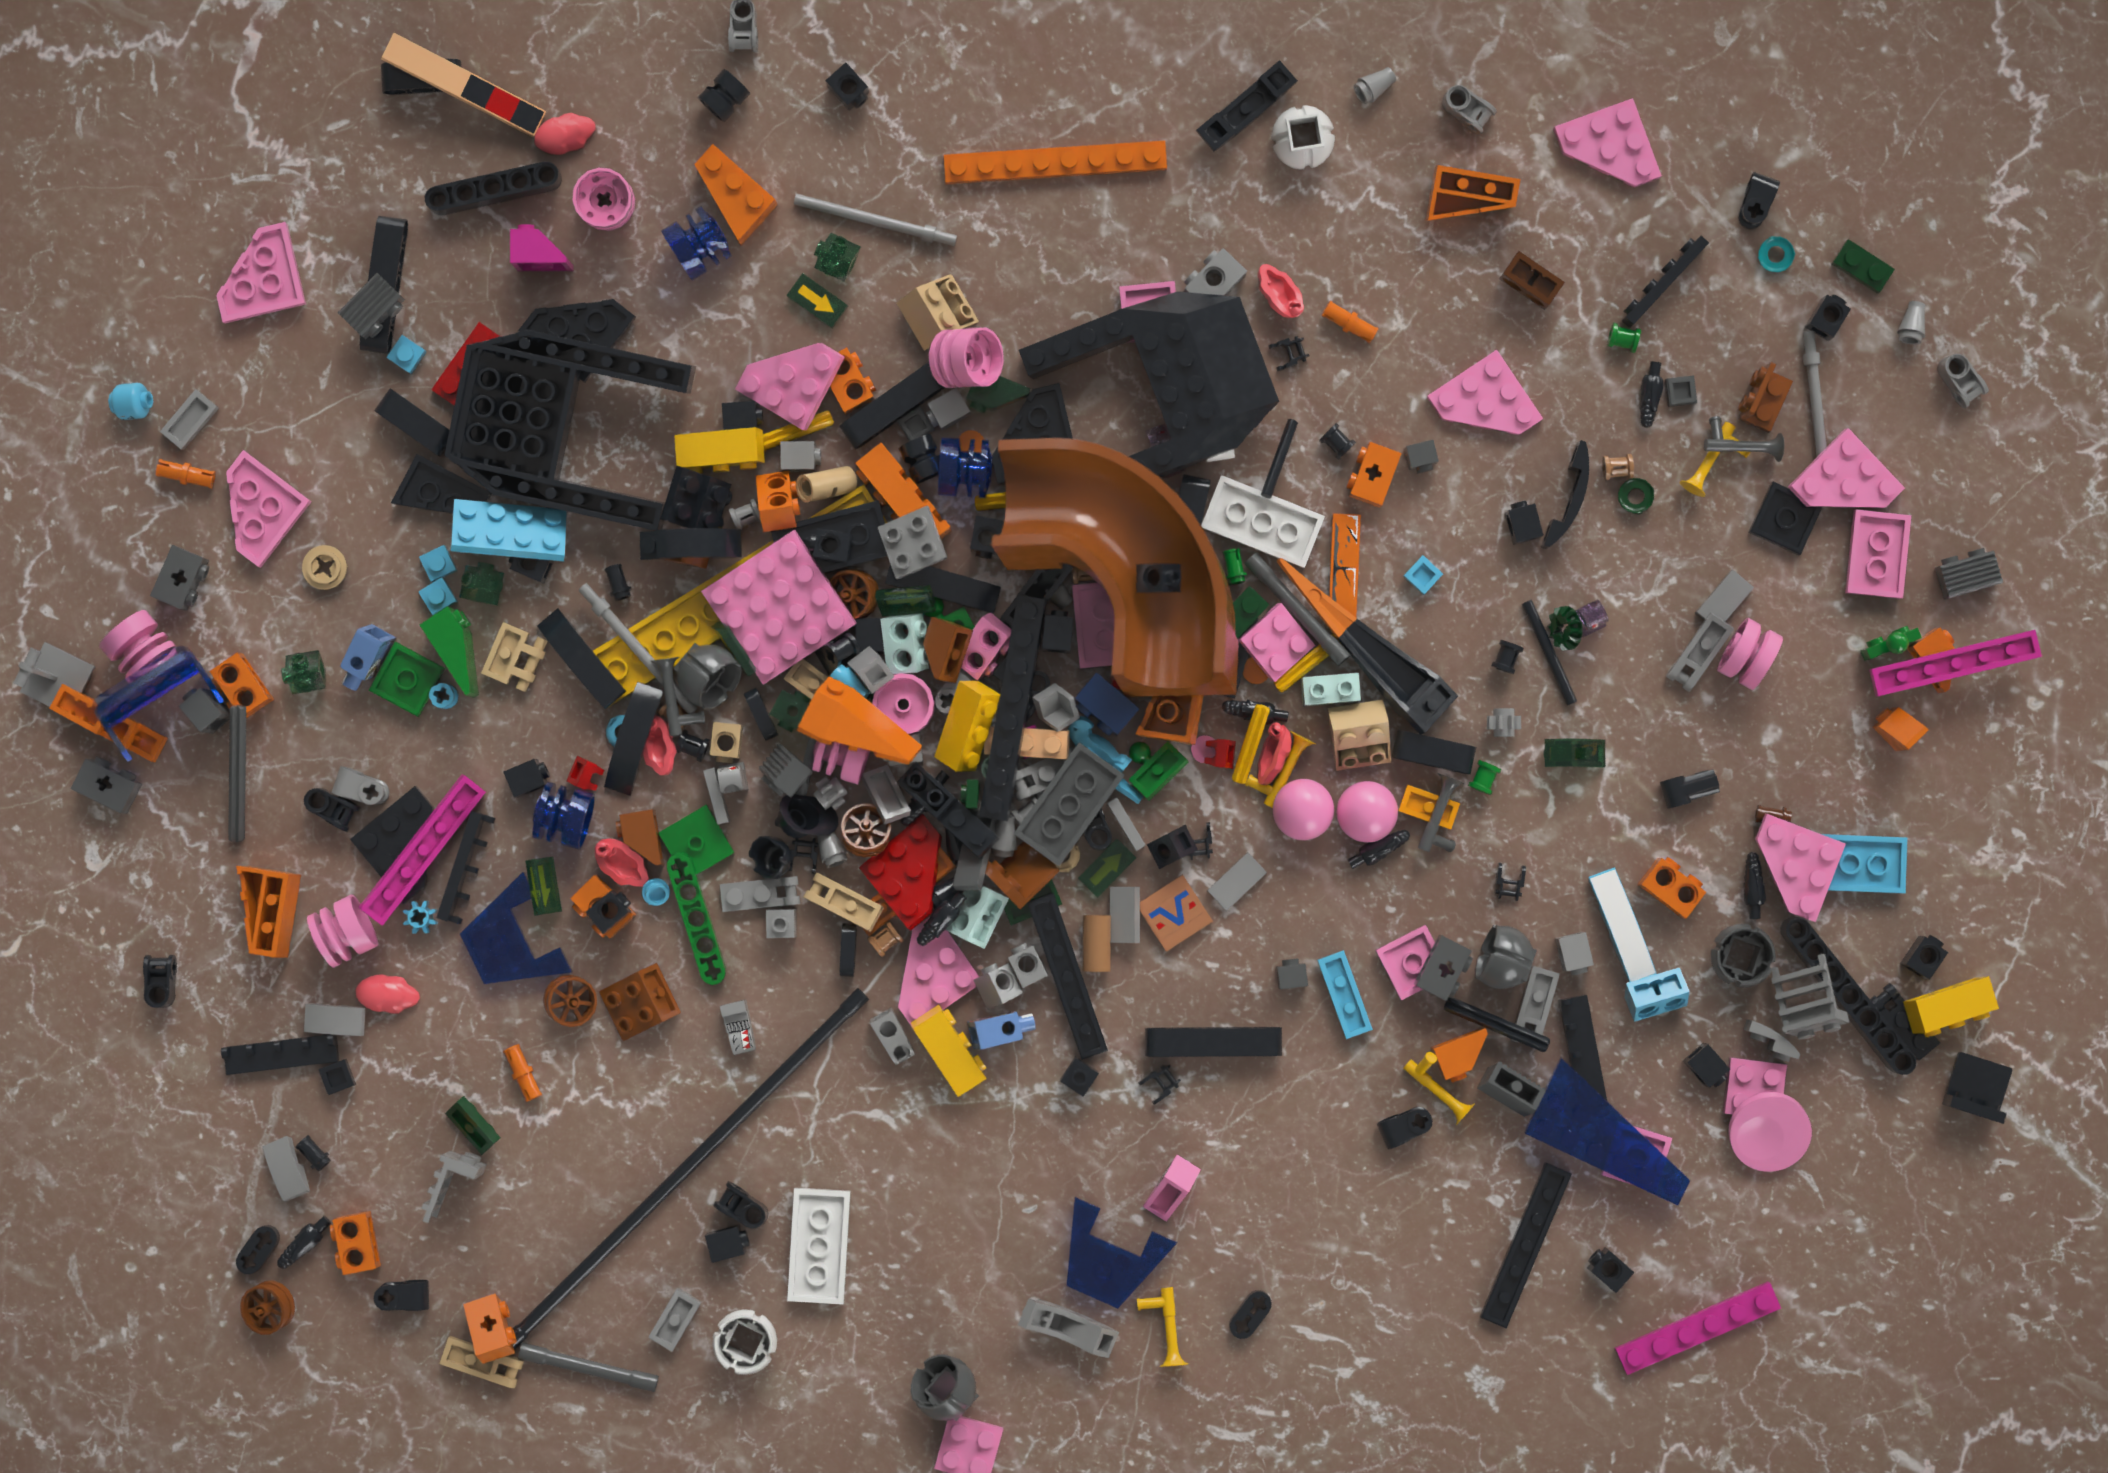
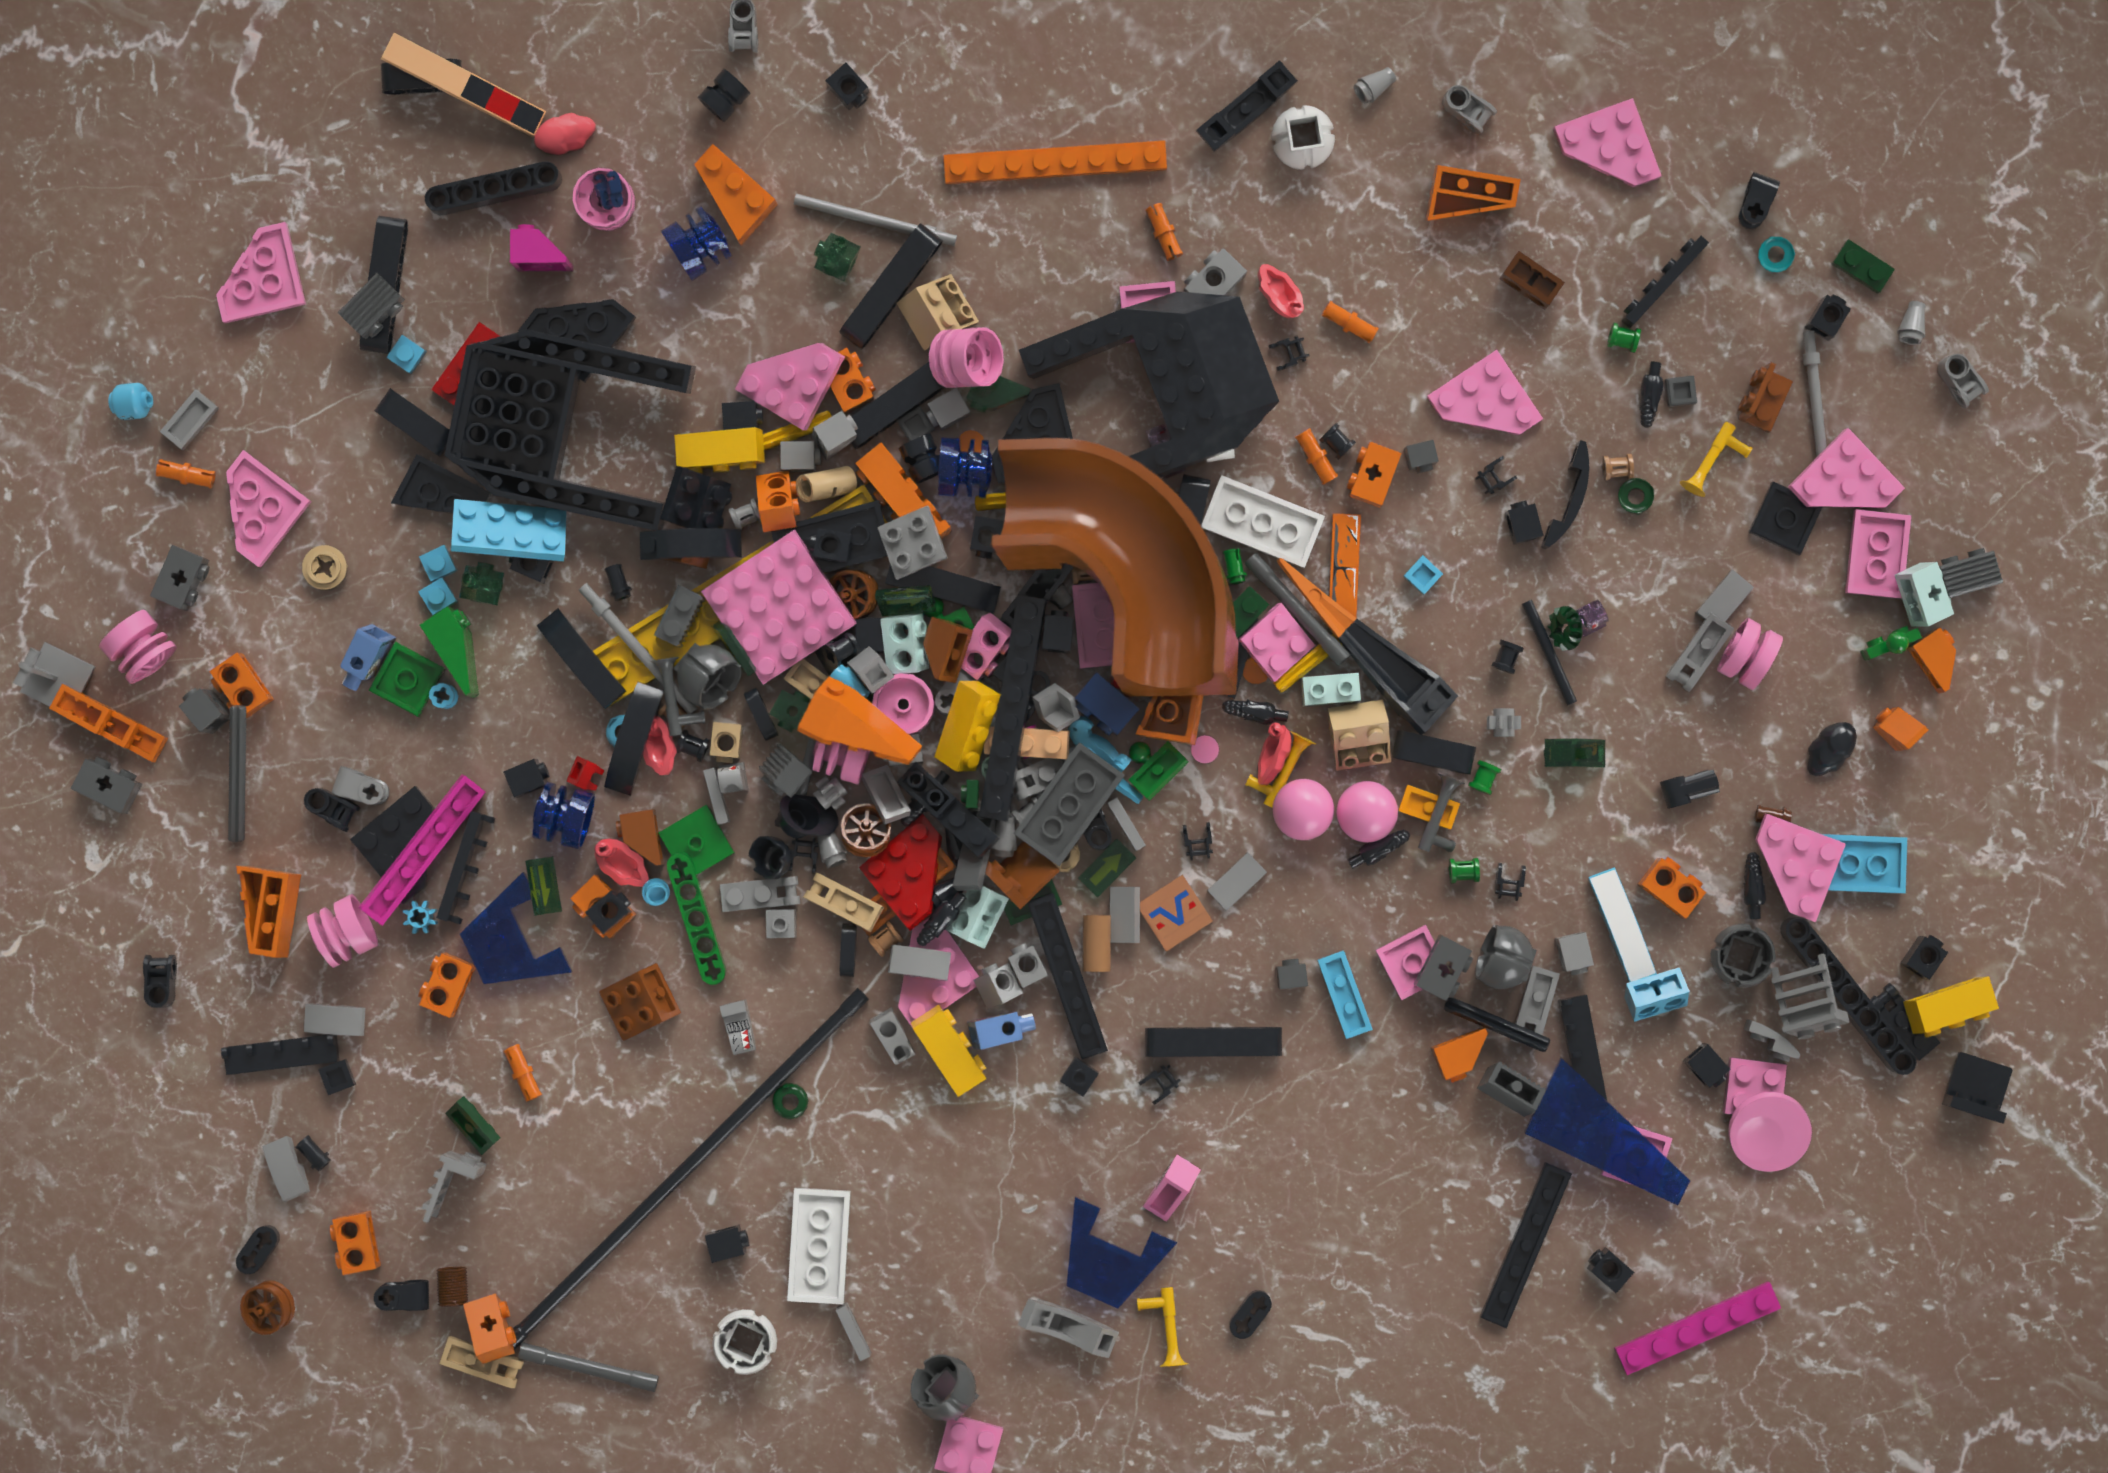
clear blue windscreen [92,646,224,762] -> none
black piece [277,1216,331,1269] -> none
clear green brick [281,650,326,695] -> none
coral arm [355,974,420,1014] -> none
tan plate [481,622,547,692] -> none
dark orange wheel [543,974,597,1027] -> none
light grey plate [648,1288,701,1352] -> none
black piece [713,1181,768,1229] -> none
clear green tile [786,273,848,329] -> none
black brick [1136,563,1181,593] -> none
black brick [1147,825,1198,869] -> none
red tile [1204,739,1236,769] -> none
yellow axle [1232,704,1270,784] -> none
black bar [1261,419,1298,499] -> none
black piece [1377,1107,1433,1150] -> none
yellow piece [1403,1052,1475,1125] -> none
dark grey piece [1704,416,1785,462] -> none
dark pink plate [1869,630,2042,697] -> none
none -> orange brick [418,952,477,1018]
none -> reddish brown piece [436,1267,469,1307]
none -> dark blue piece [594,171,623,210]
none -> dark grey brick [654,585,705,648]
none -> dark green piece [772,1083,809,1119]
none -> light grey slope [812,411,858,460]
none -> light grey tile [836,1302,872,1361]
none -> black beam [839,223,943,350]
none -> light grey slope [888,945,951,981]
none -> orange pin [1145,203,1183,261]
none -> orange pin [1295,428,1338,485]
none -> green bush [1448,858,1480,884]
none -> black piece [1475,456,1517,495]
none -> black arm [1807,722,1857,776]
none -> light aqua brick [1895,562,1954,627]

